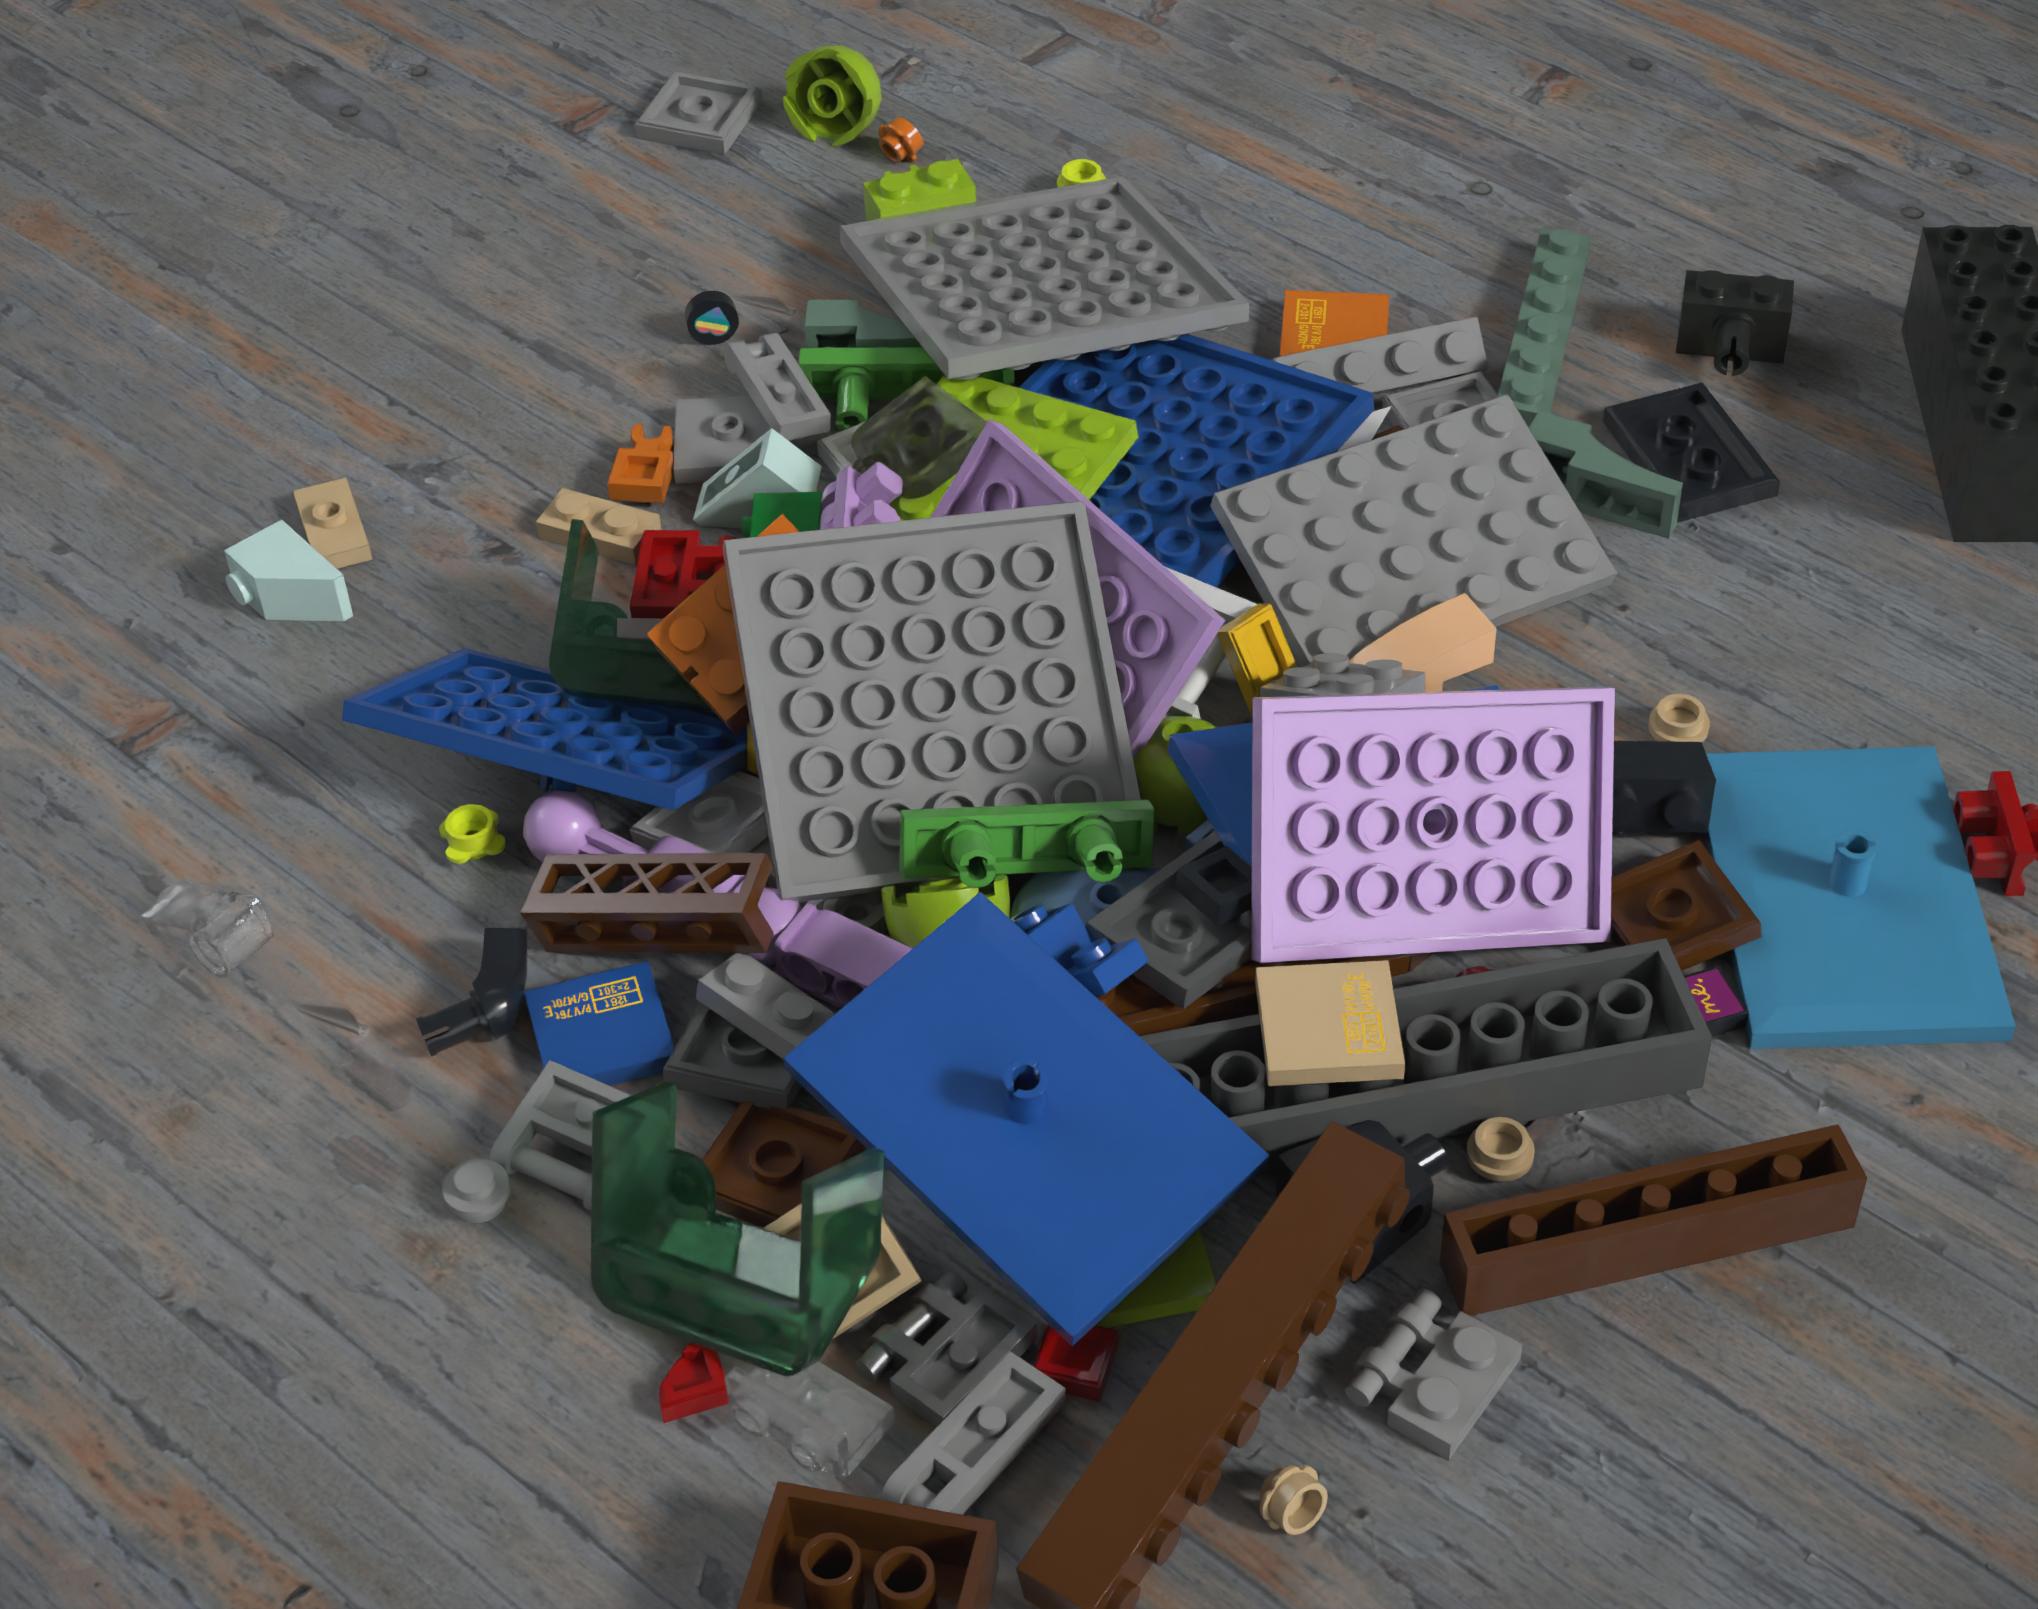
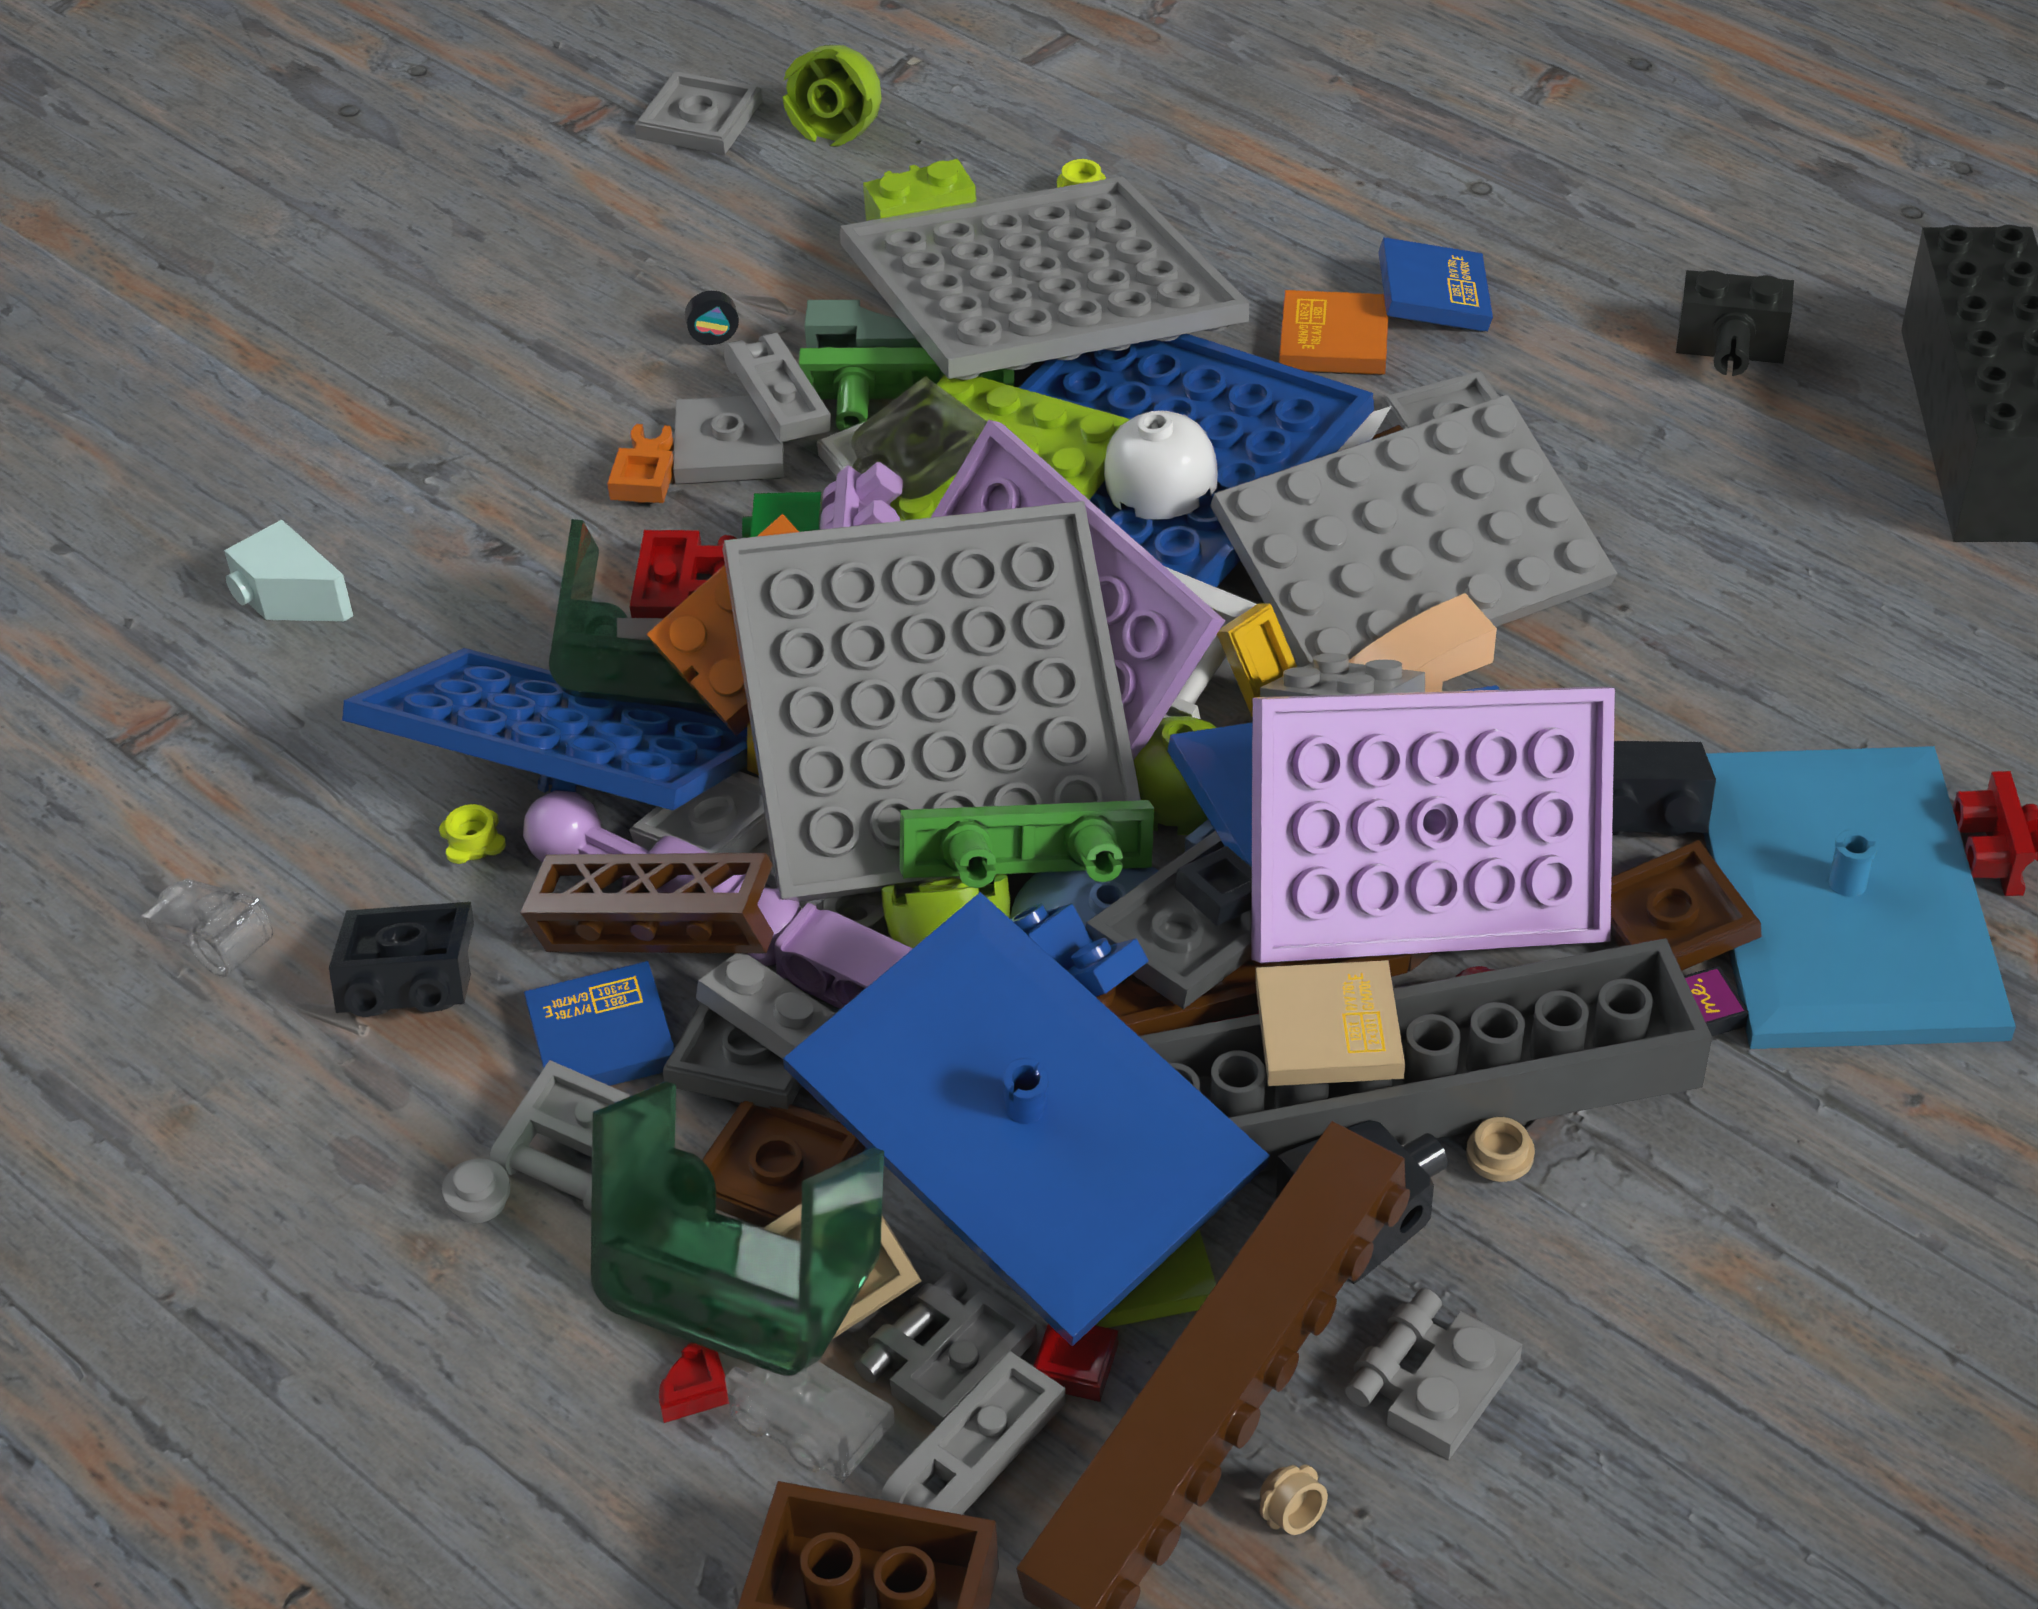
tan plate [293,478,373,569] -> none
black arm [416,928,527,1057] -> none
tan plate [536,488,662,565] -> none
light aqua slope [693,428,822,528] -> none
orange plate [878,117,924,163] -> none
light grey plate [1272,317,1489,394] -> none
reddish brown brick [1439,1124,1867,1316] -> none
sand green plate [1497,228,1592,428] -> none
sand green slope [1529,410,1683,539] -> none
black tile [1603,382,1780,523] -> none
tan plate [1648,694,1710,742] -> none
none -> black plate [329,902,474,1017]
none -> white cylinder [1104,411,1218,520]
none -> blue tile [1378,237,1493,332]

